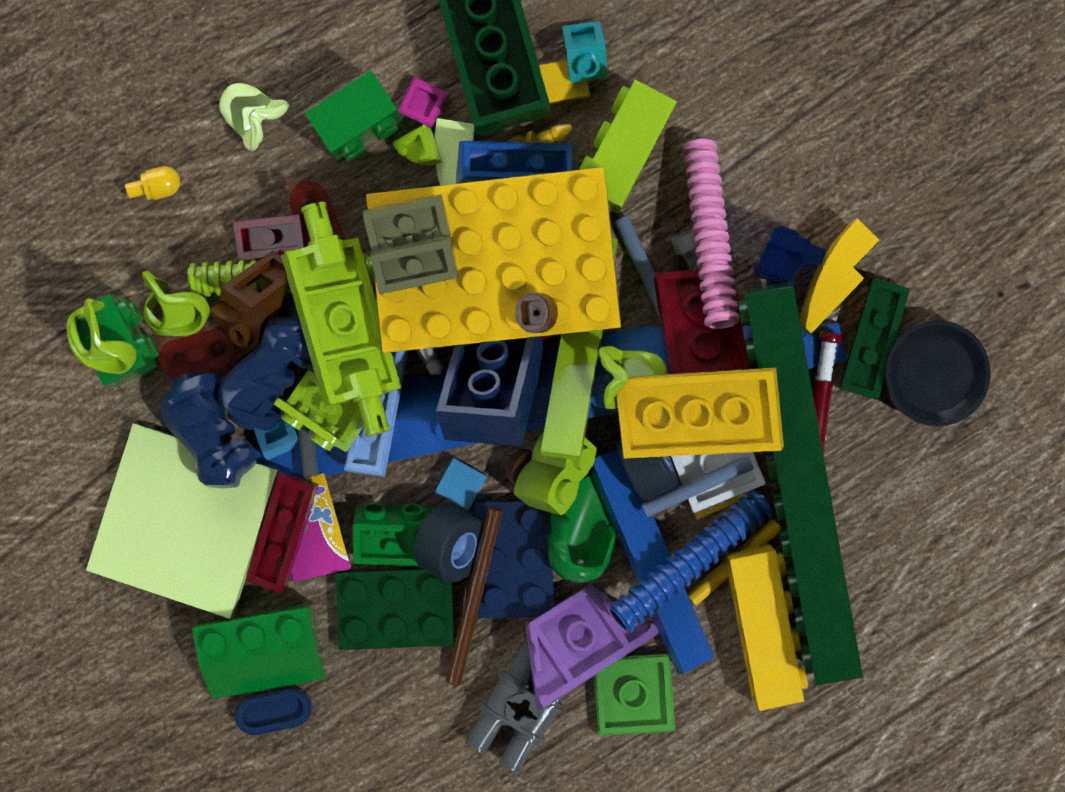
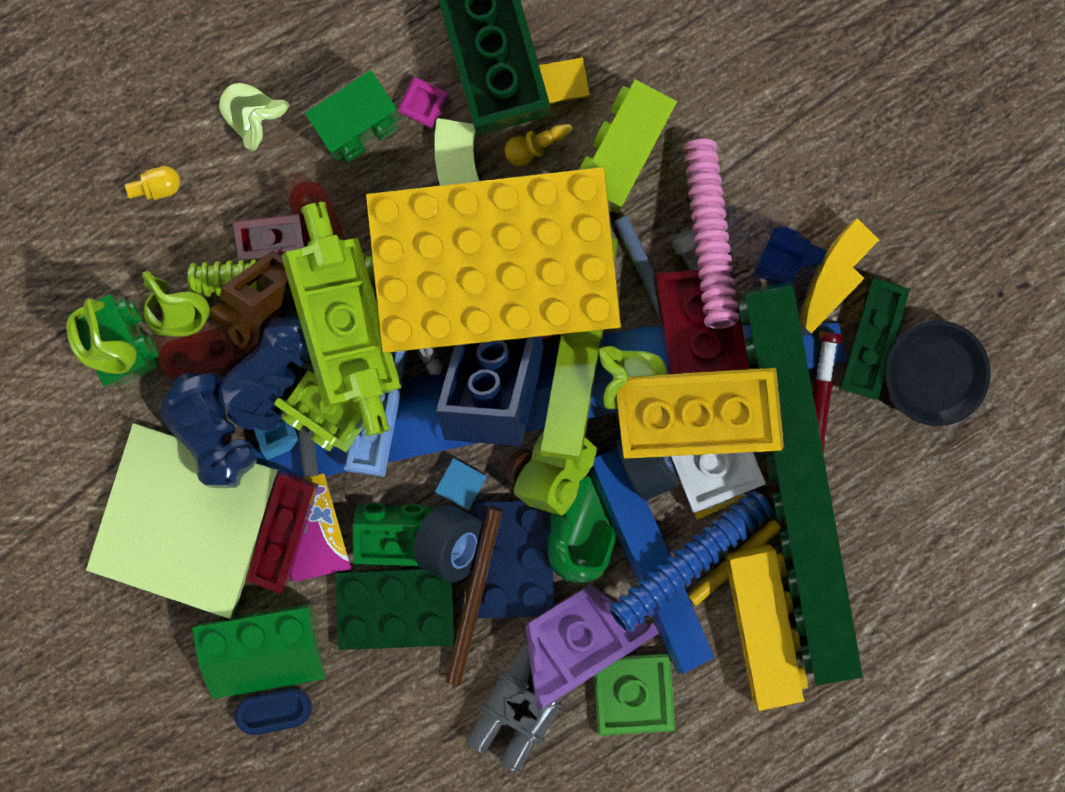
olive slope [362,194,458,294] -> none
lime tile [393,125,442,166] -> none
blue slope [456,141,574,184] -> none
reddish brown tile [515,292,558,333] -> none
teal bracket [562,21,608,82] -> none
sand blue piece [641,455,754,518] -> none

